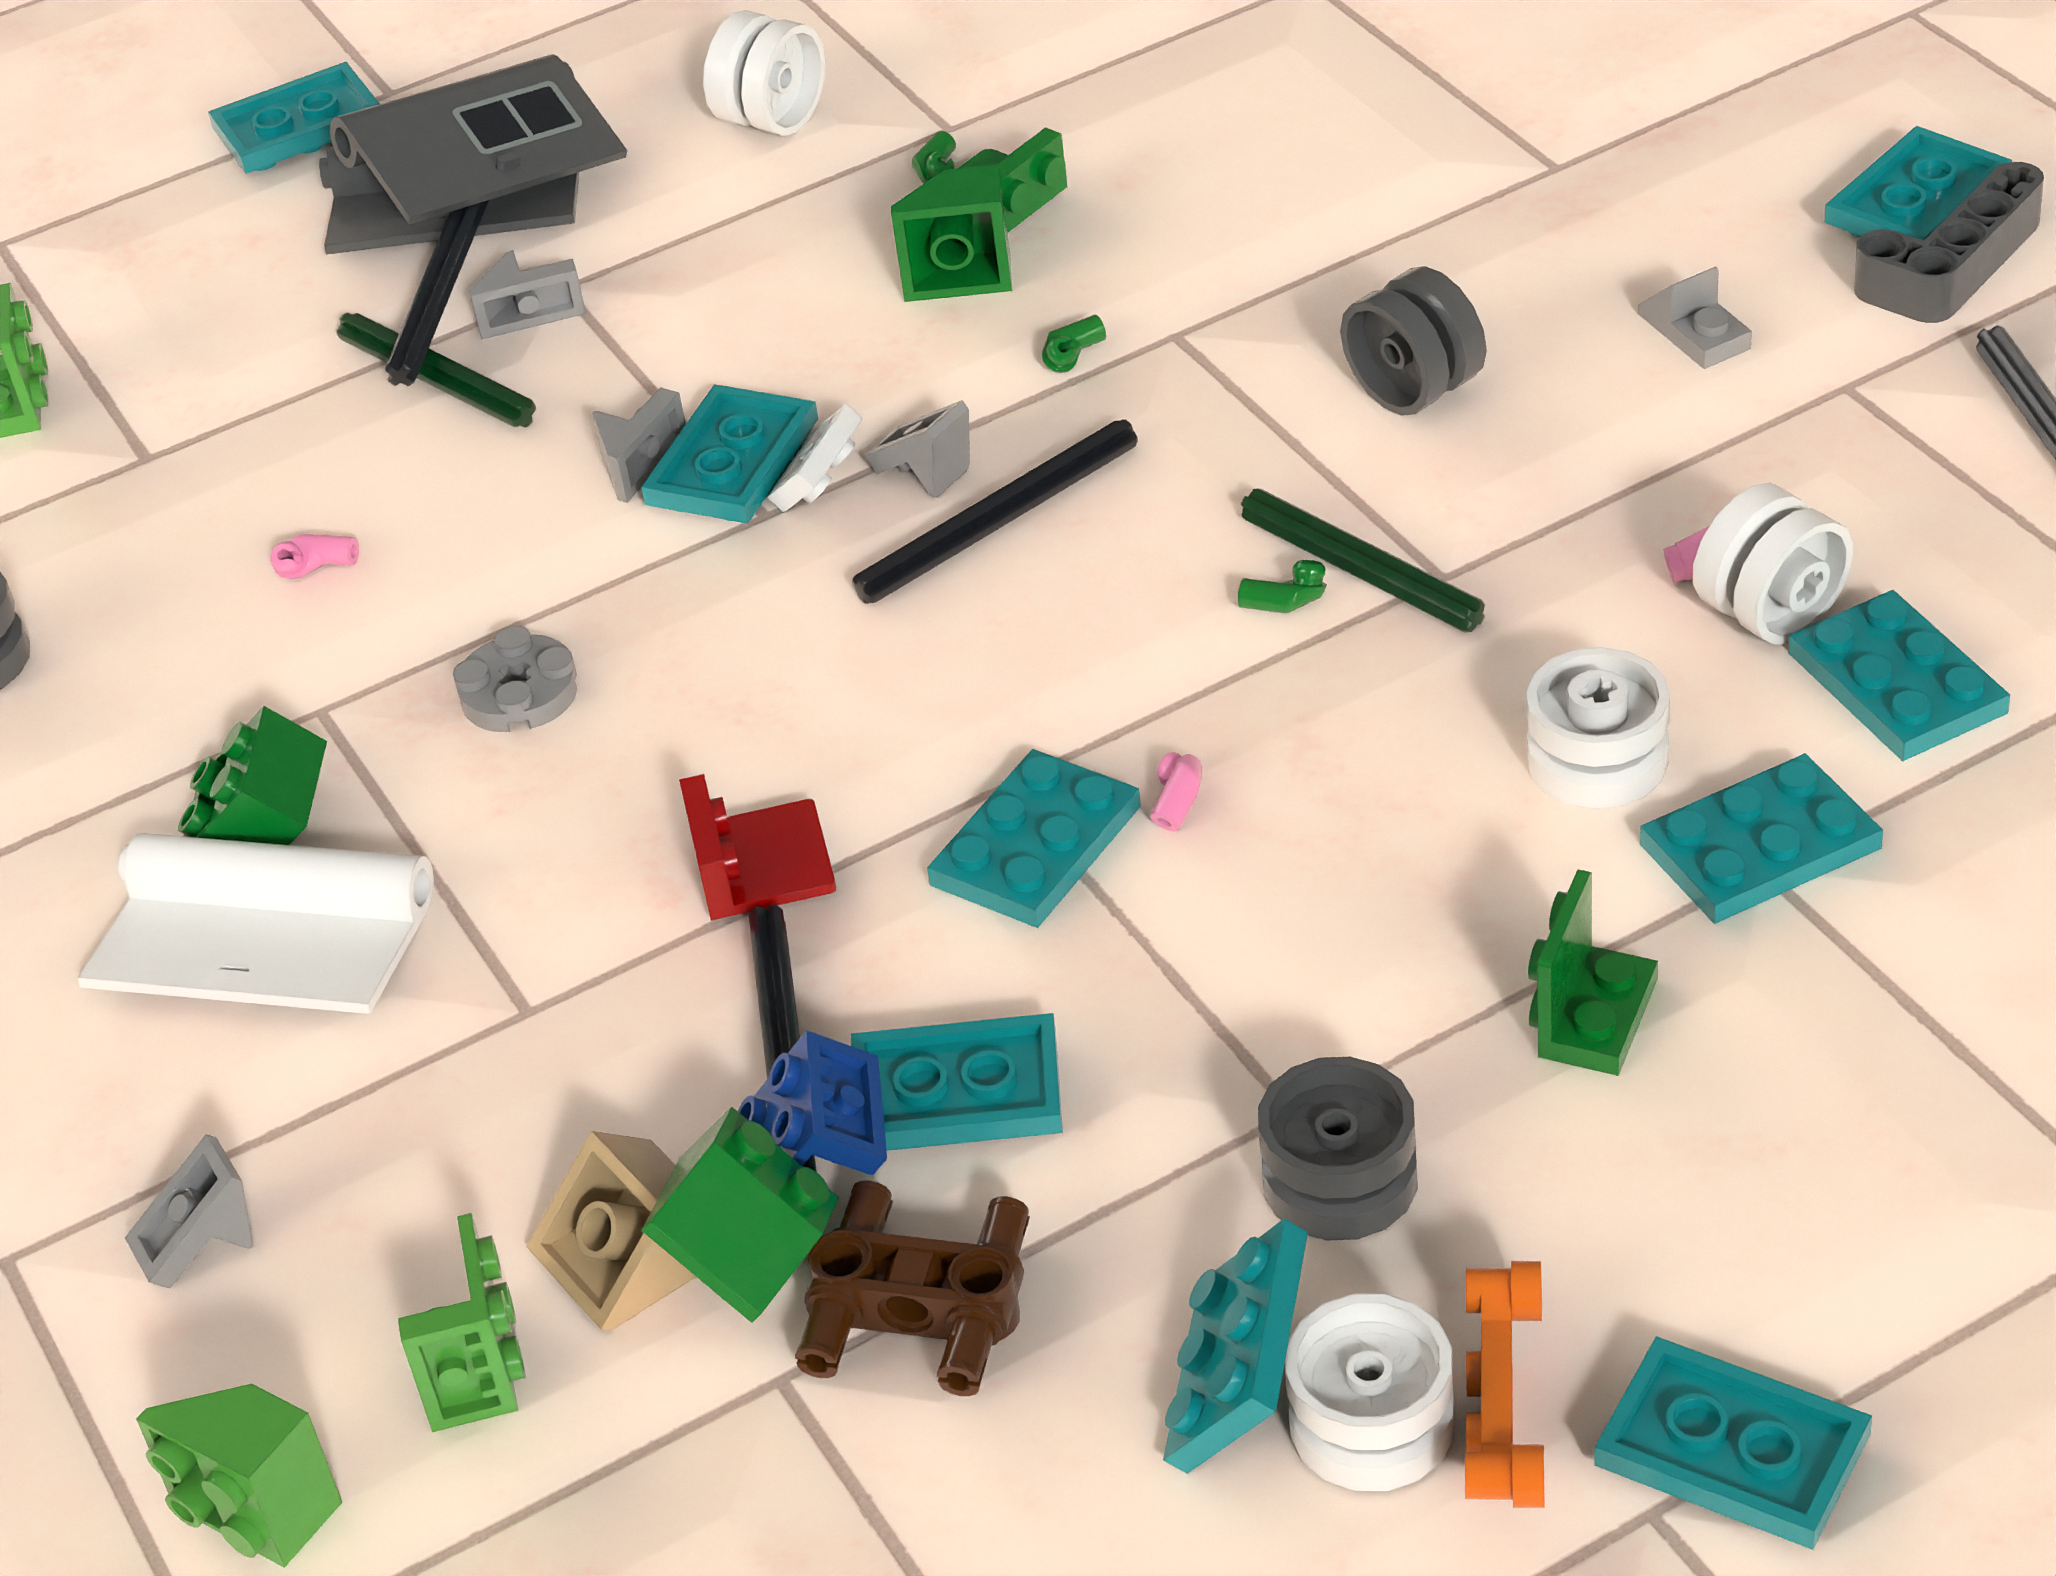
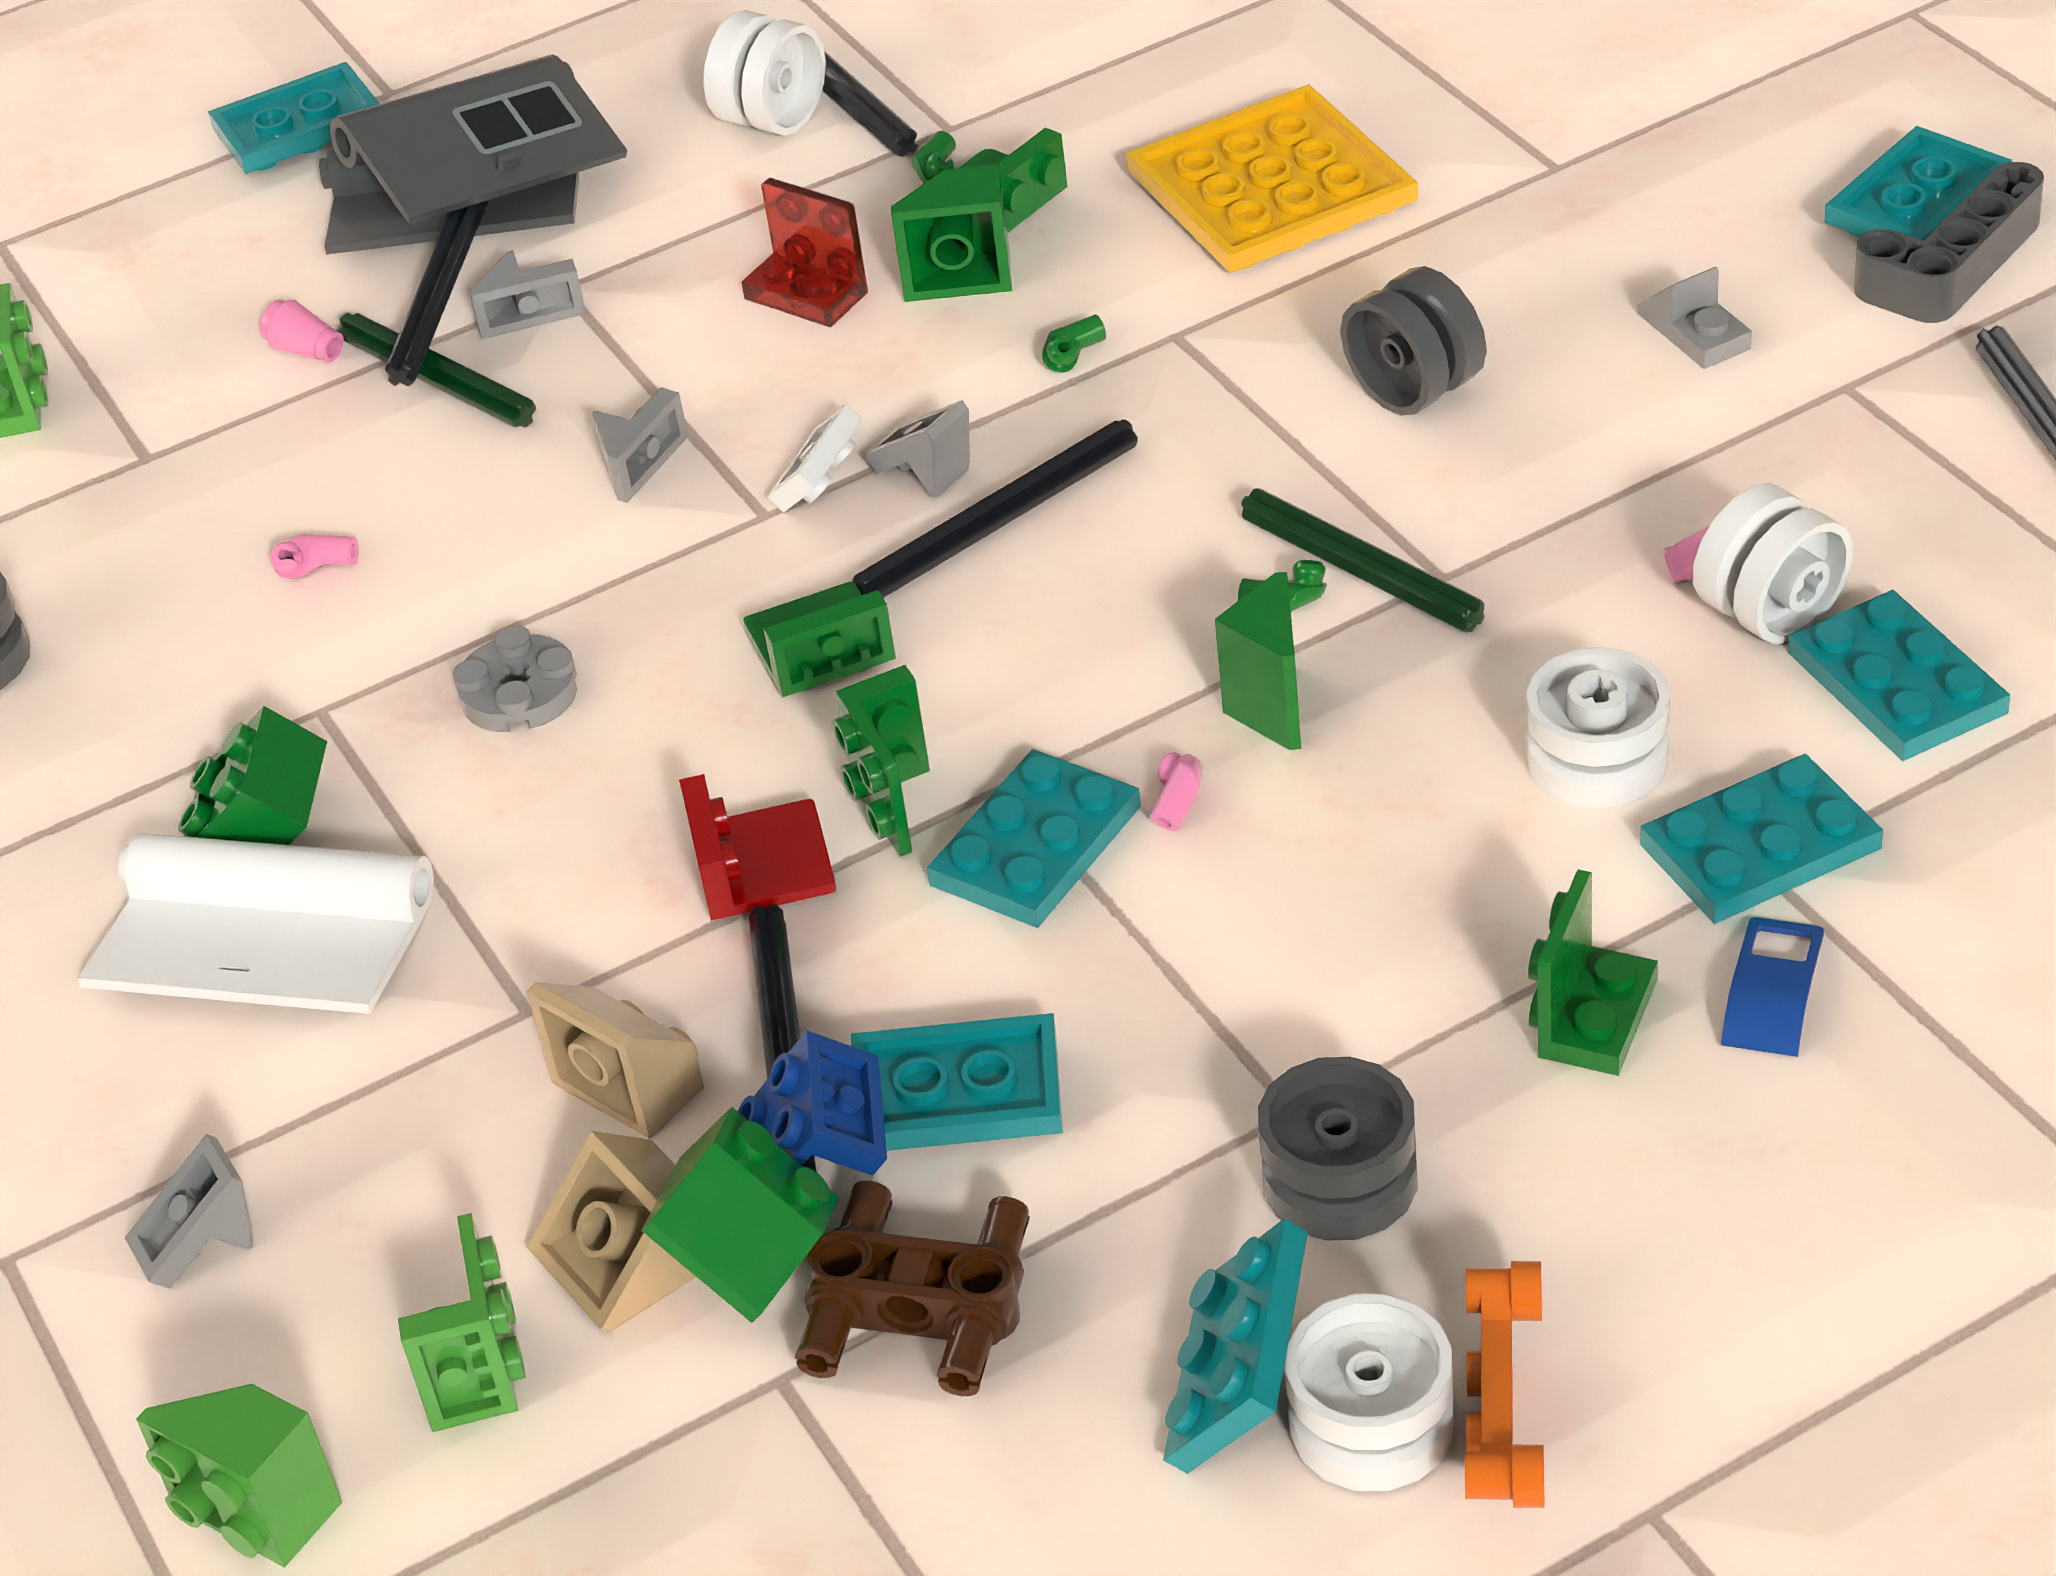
teal plate [641,384,818,524] -> none
teal plate [1594,1336,1872,1550] -> none
none -> bright pink cone [260,300,344,363]
none -> tan slope [526,982,704,1139]
none -> clear red bracket [741,177,868,328]
none -> green bracket [743,582,896,698]
none -> black axle [822,51,919,157]
none -> green bracket [832,665,930,857]
none -> yellow plate [1126,84,1418,273]
none -> green slope [1215,572,1301,750]
none -> blue piece [1721,917,1824,1057]

